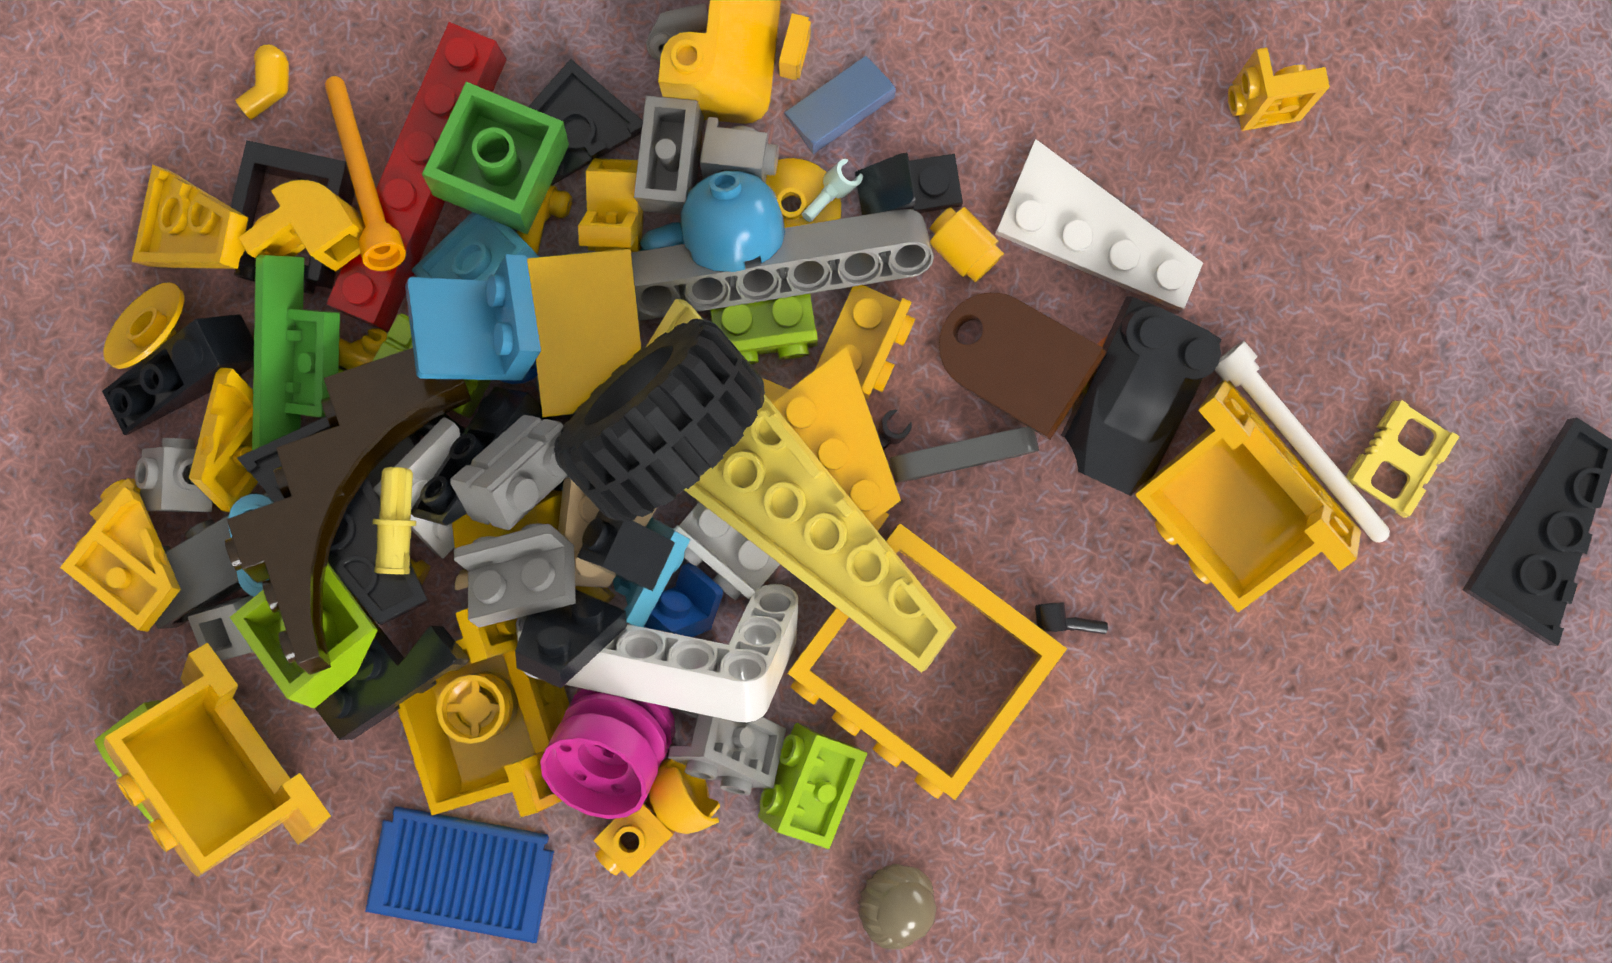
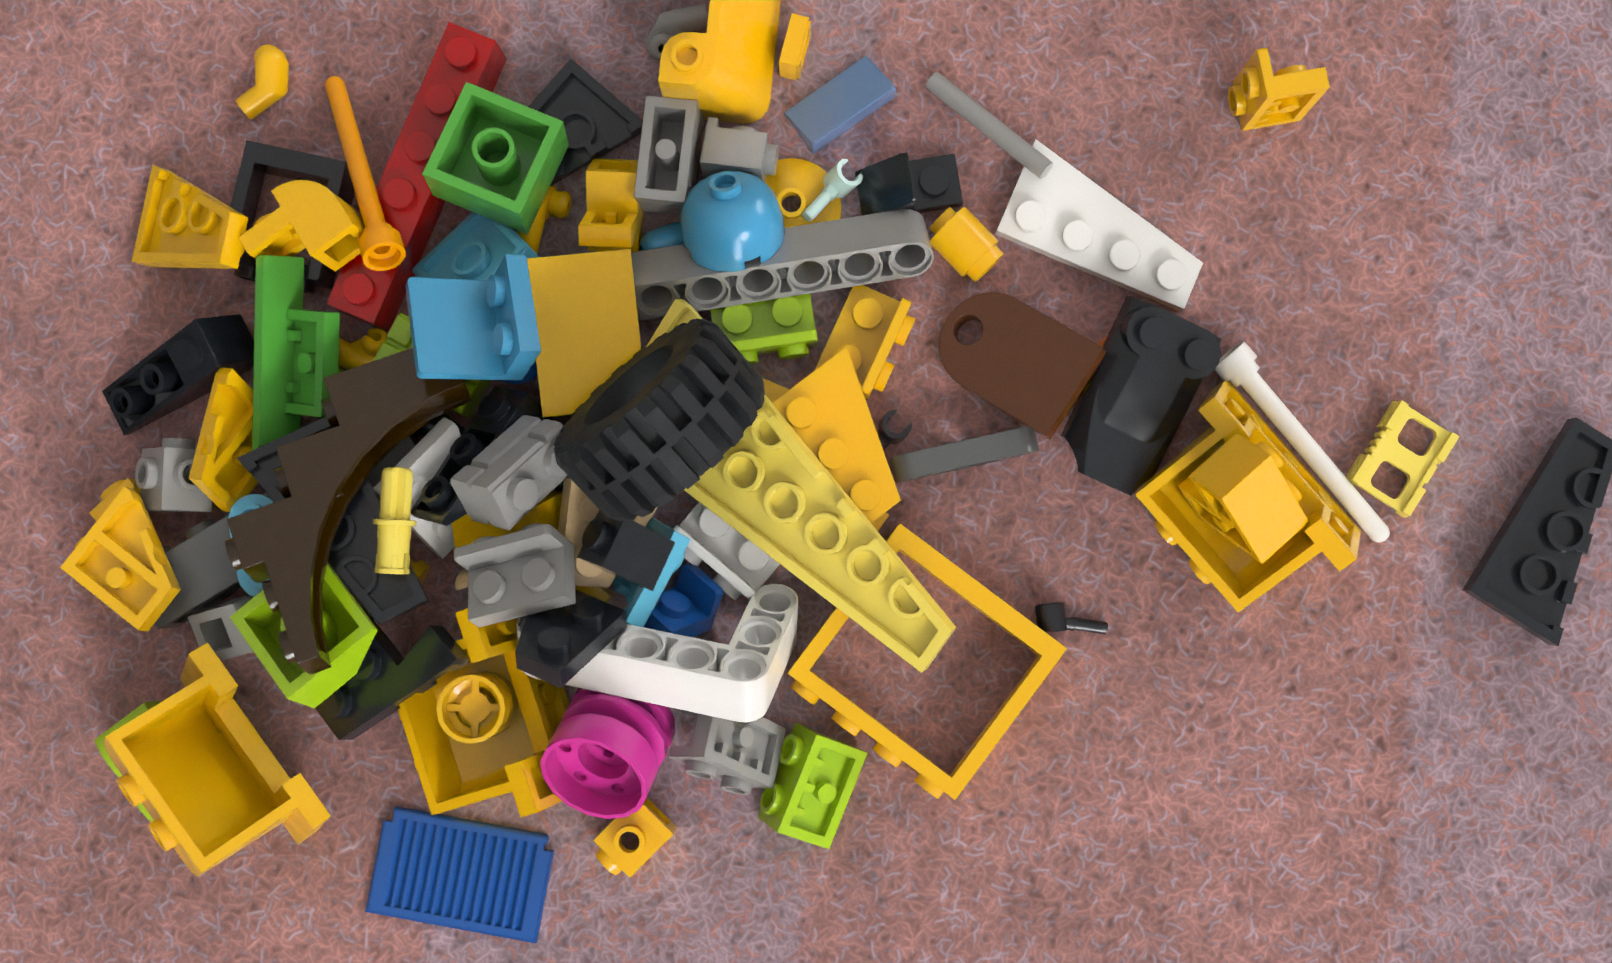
yellow dish [103,282,184,369] -> none
yellow hair [649,758,720,834] -> none
dark tan hair [858,864,937,950] -> none
none -> light grey bar [925,72,1053,179]
none -> yellow brick [1178,433,1309,564]

